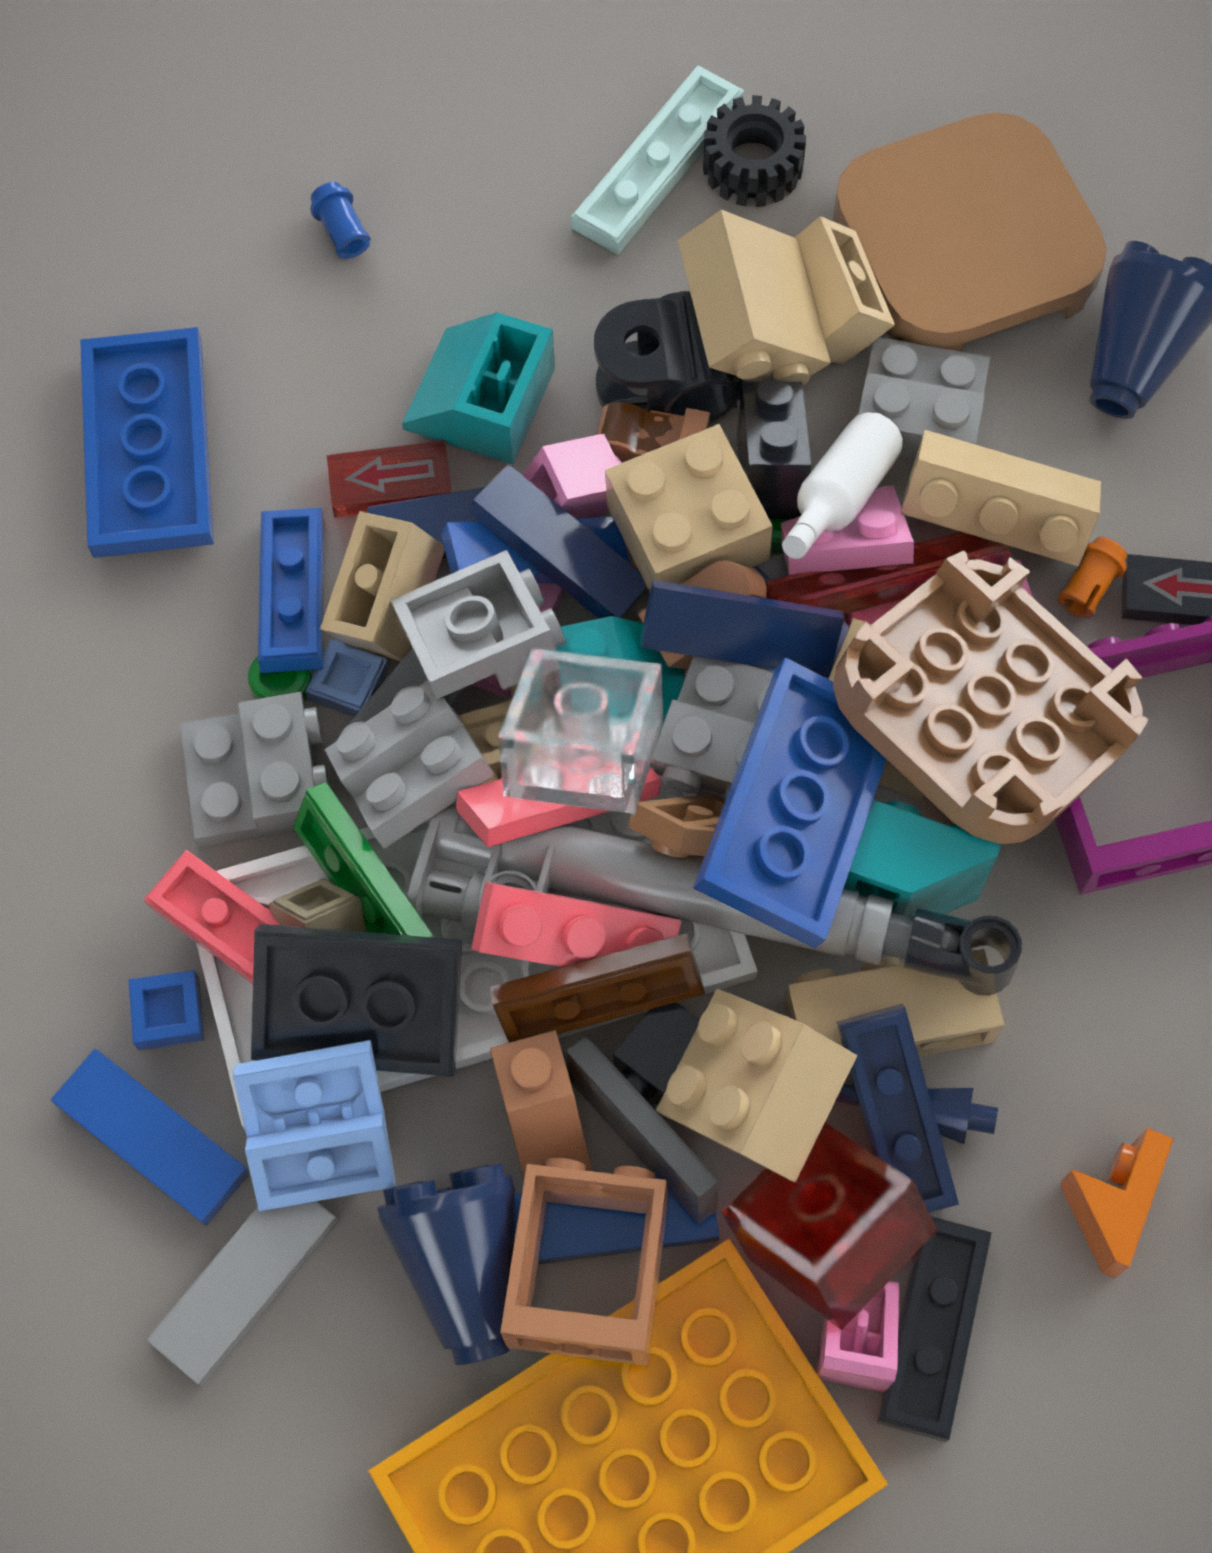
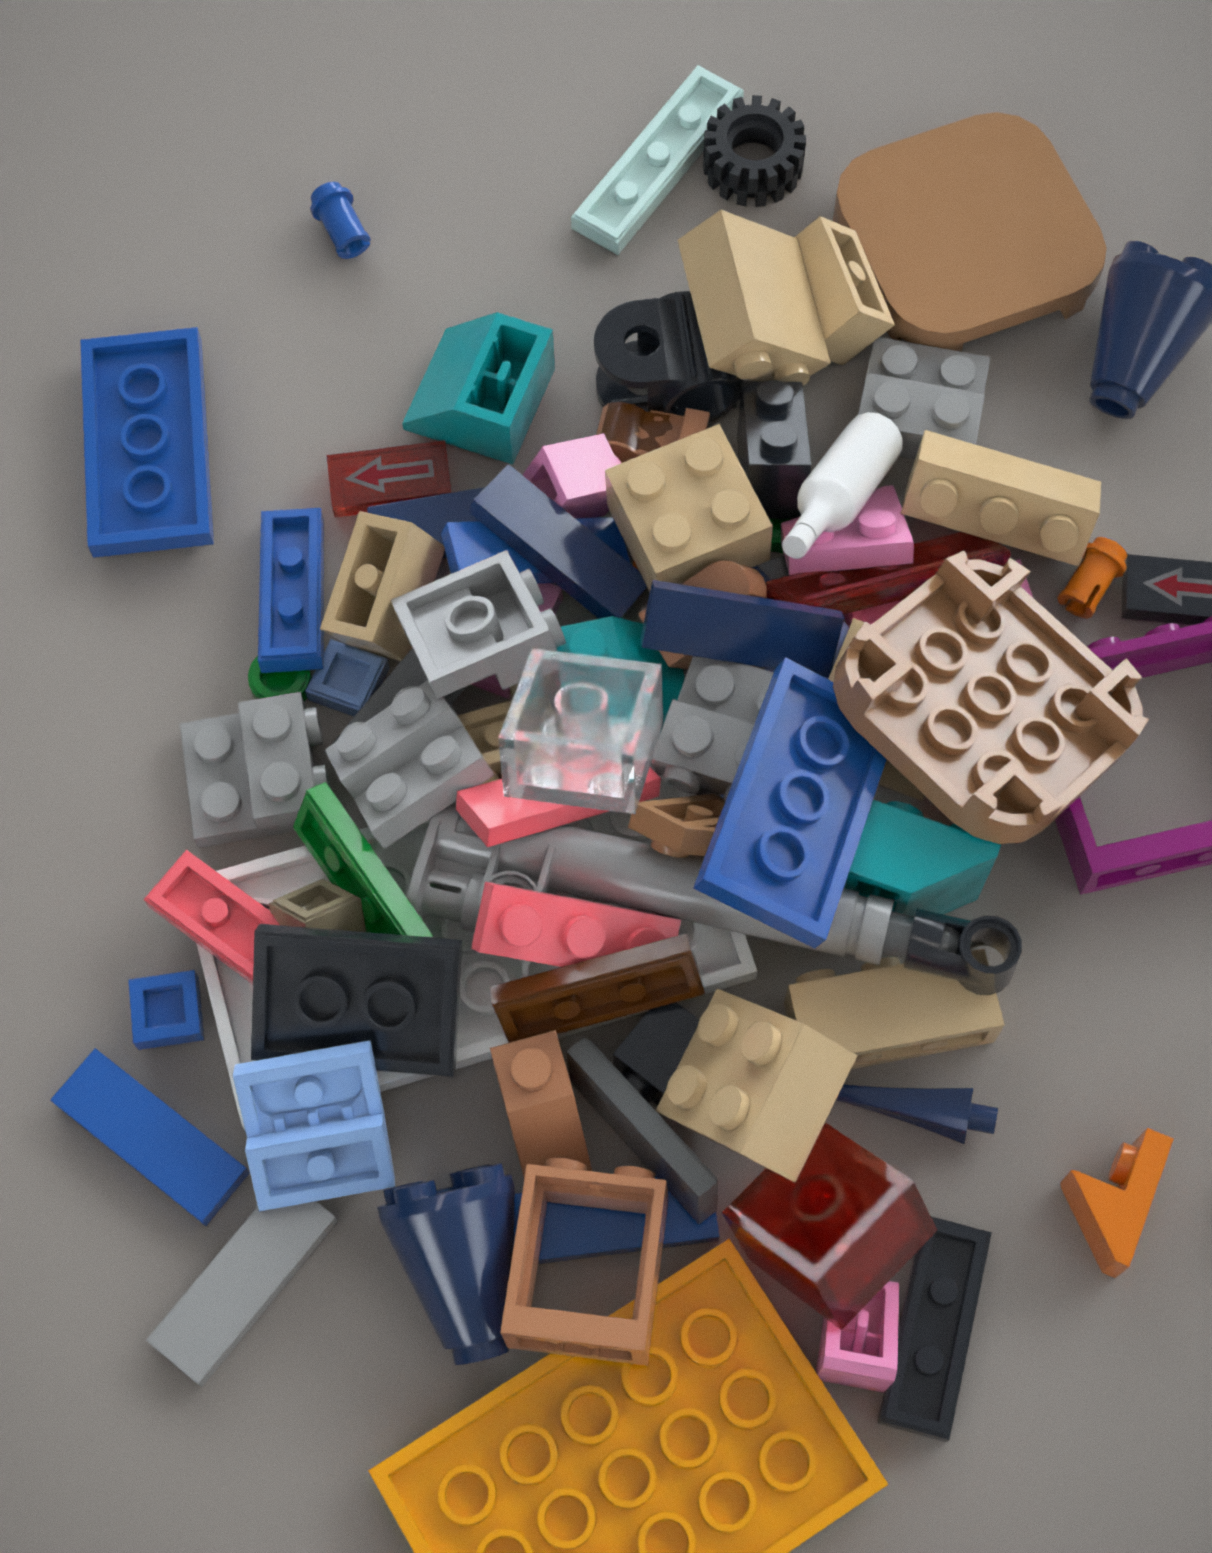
dark blue tile [836,1004,959,1223] -> none

